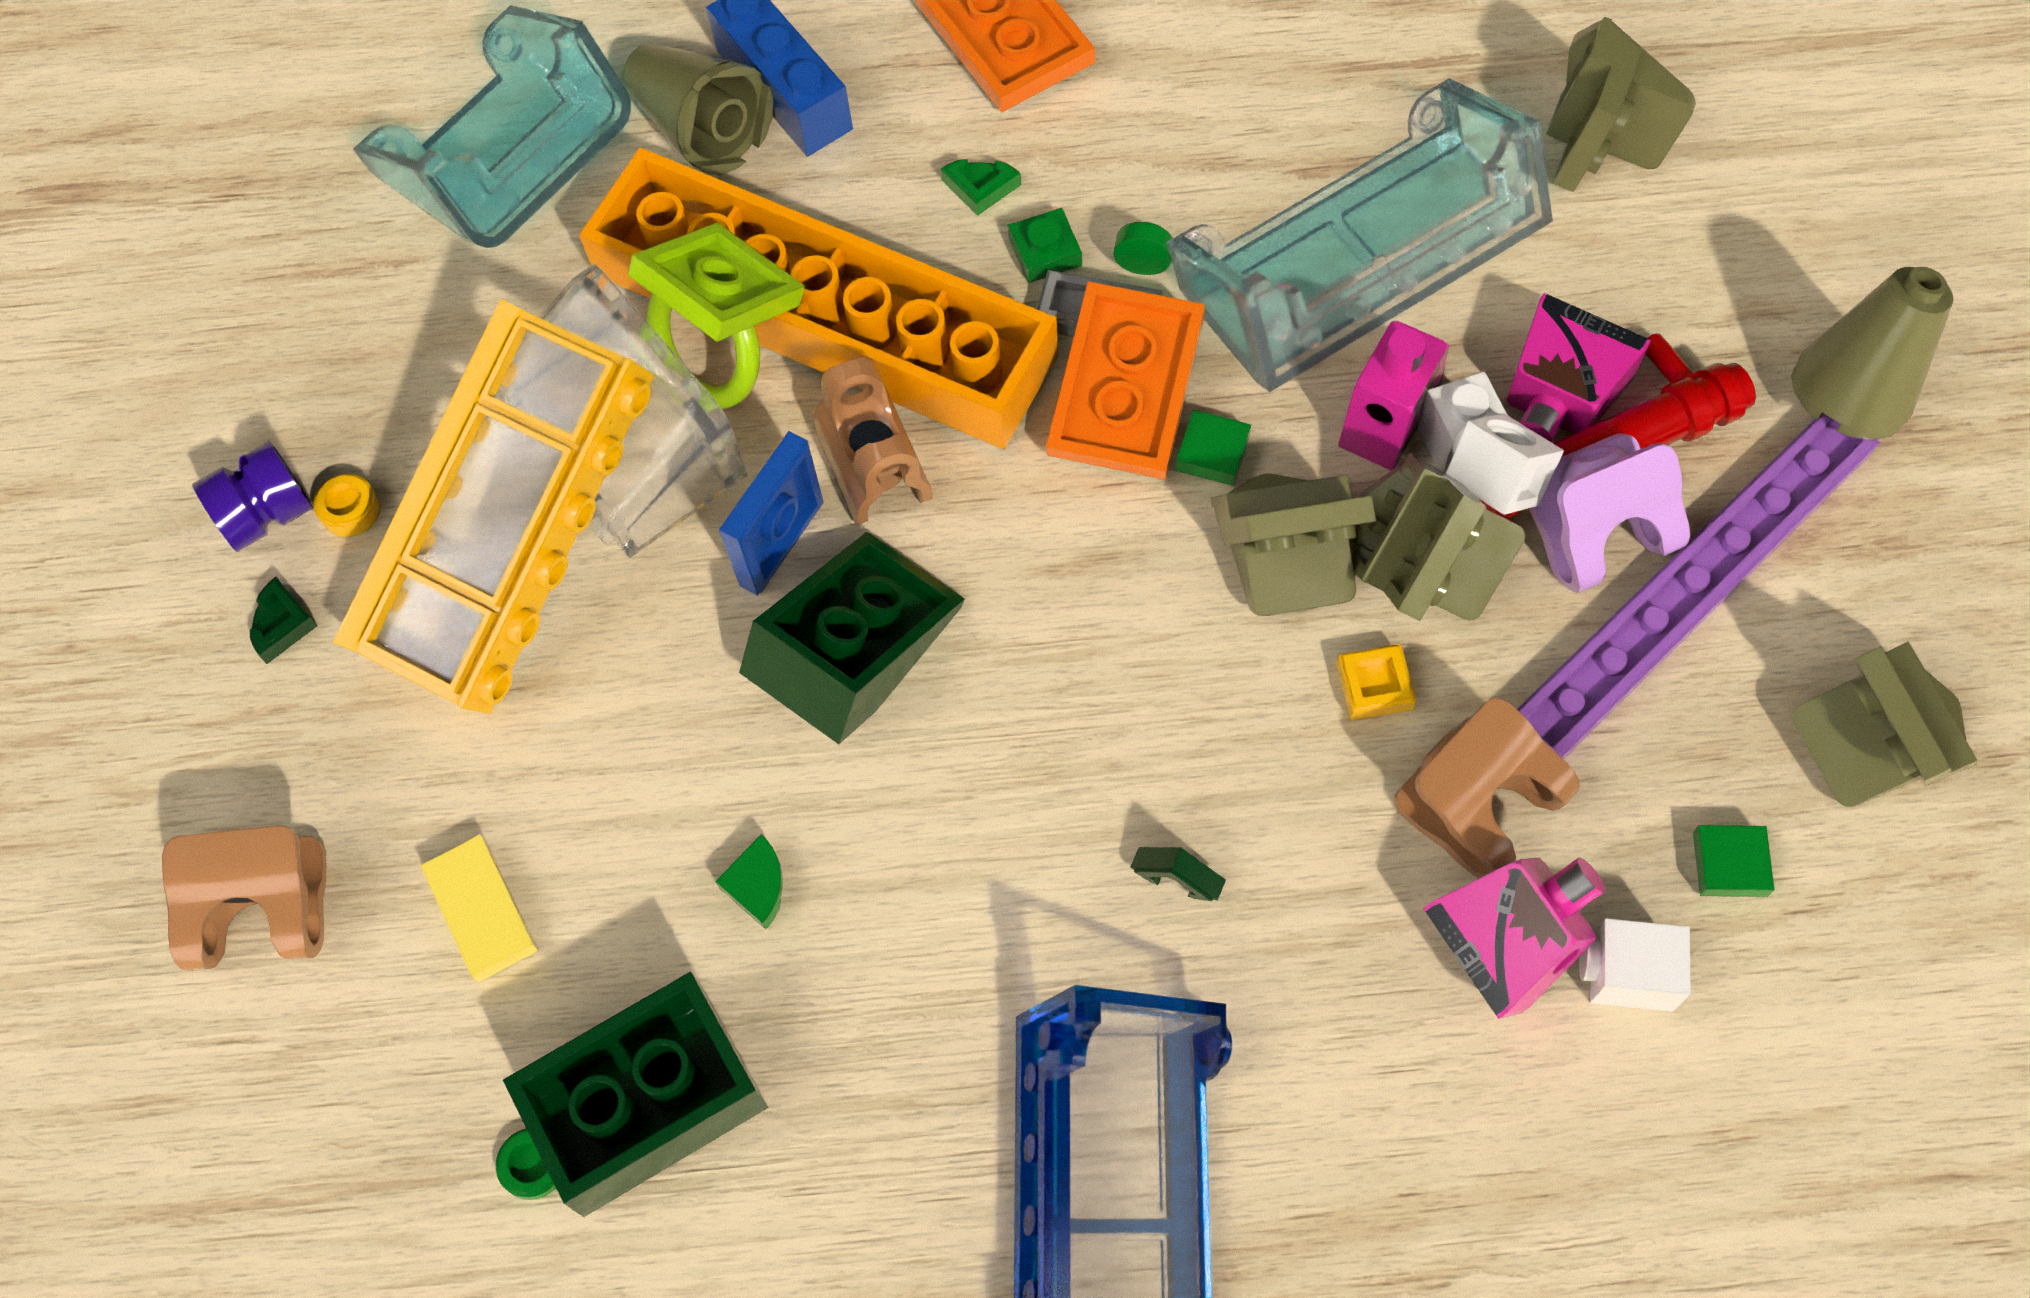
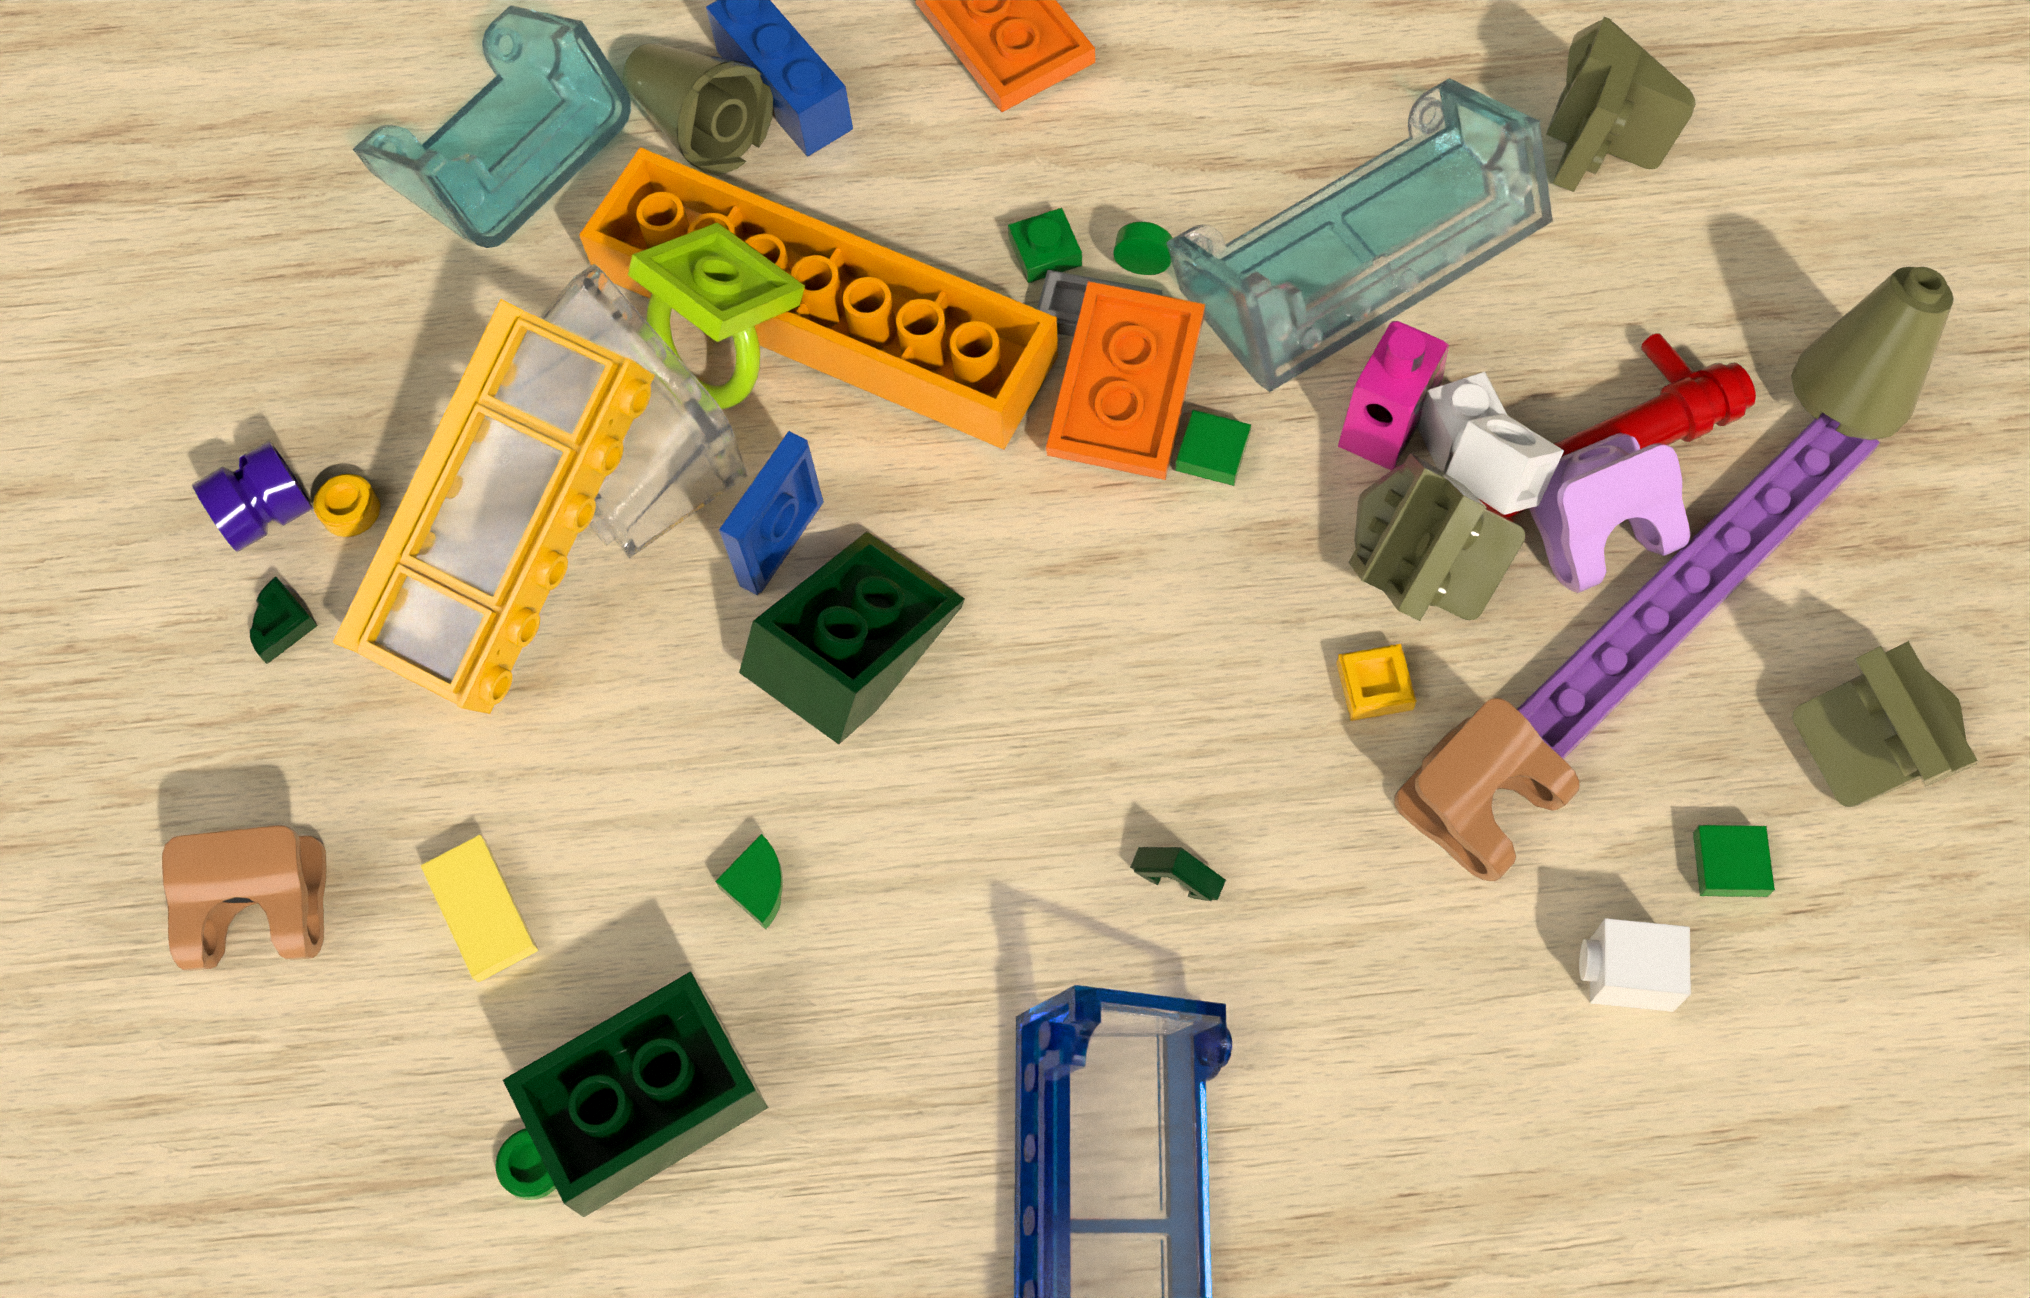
medium nougat piece [814,357,932,525] -> none
green tile [941,159,1021,216] -> none
olive piece [1211,473,1376,616] -> none
dark pink torso [1423,857,1606,1019] -> none
dark pink torso [1507,293,1651,442] -> none

